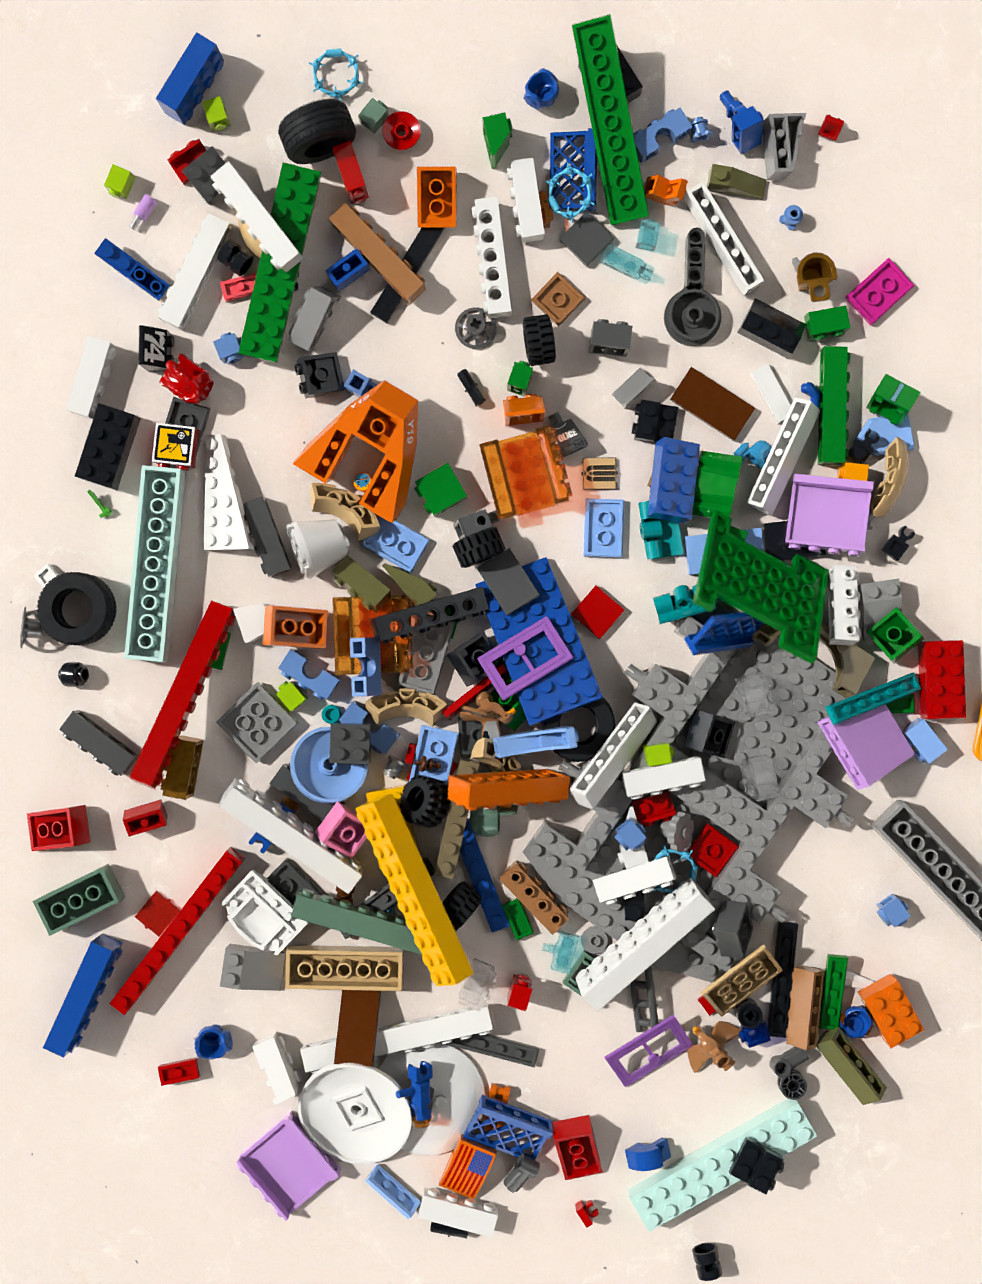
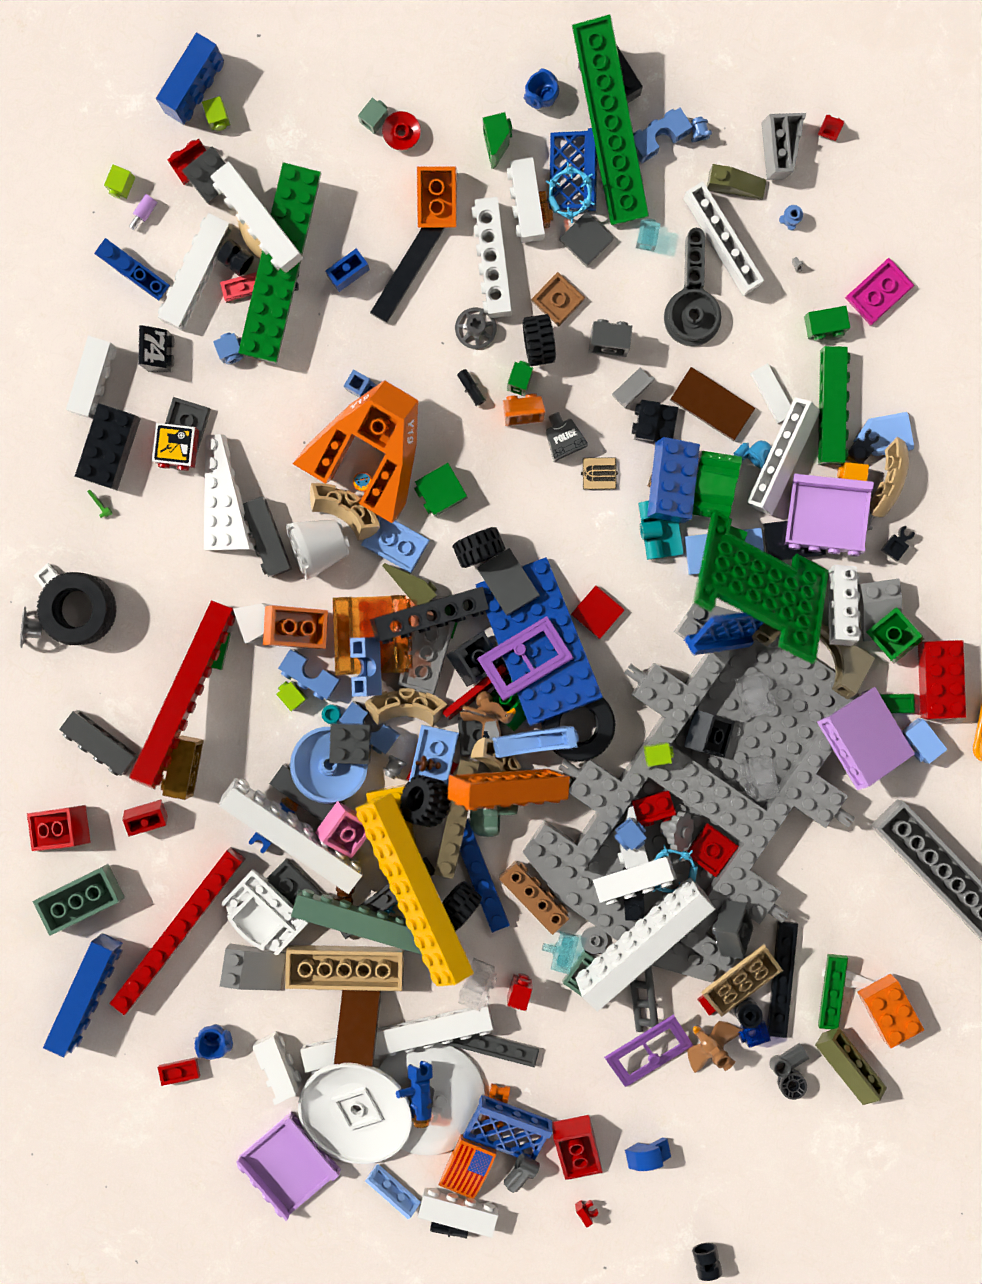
black head [58,662,89,687] -> none
light aqua brick [124,465,186,662] -> none
clear red piece [135,891,180,937] -> none
red piece [159,354,214,404] -> none
light grey plate [216,682,298,763] -> none
black tyre [278,98,356,164] -> none
light grey wedge [288,286,342,351] -> none
black plate [294,352,345,399] -> none
medium azure piece [309,48,363,101] -> none
medium nougat brick [329,203,426,305] -> none
red brick [332,141,369,204] -> none
olive brick [332,555,392,613] -> none
red tile [405,743,417,764] -> none
dark grey torso [453,509,500,540] -> none
clear orange slope [479,426,573,519] -> none
green tile [502,898,534,940] -> none
white brick [570,702,657,809] -> none
light blue tile [583,498,624,557] -> none
clear light blue hinge [600,244,654,281] -> none
white brick [621,756,705,799] -> none
light aqua brick [628,1098,817,1232] -> none
orange brick [644,174,688,205] -> none
teal panel [653,585,716,624] -> none
blue brick [720,90,764,155] -> none
black plate [729,1137,785,1195] -> none
black slope [737,298,806,359] -> none
medium nougat brick [786,965,824,1050] -> none
pearl gold container [797,252,838,302] -> none
blue arm [801,382,820,409] -> none
teal tile [825,672,922,725] -> none
blue hair [840,1005,874,1038] -> none
green container [866,374,921,426] -> none
medium blue brick [876,894,910,927] -> none

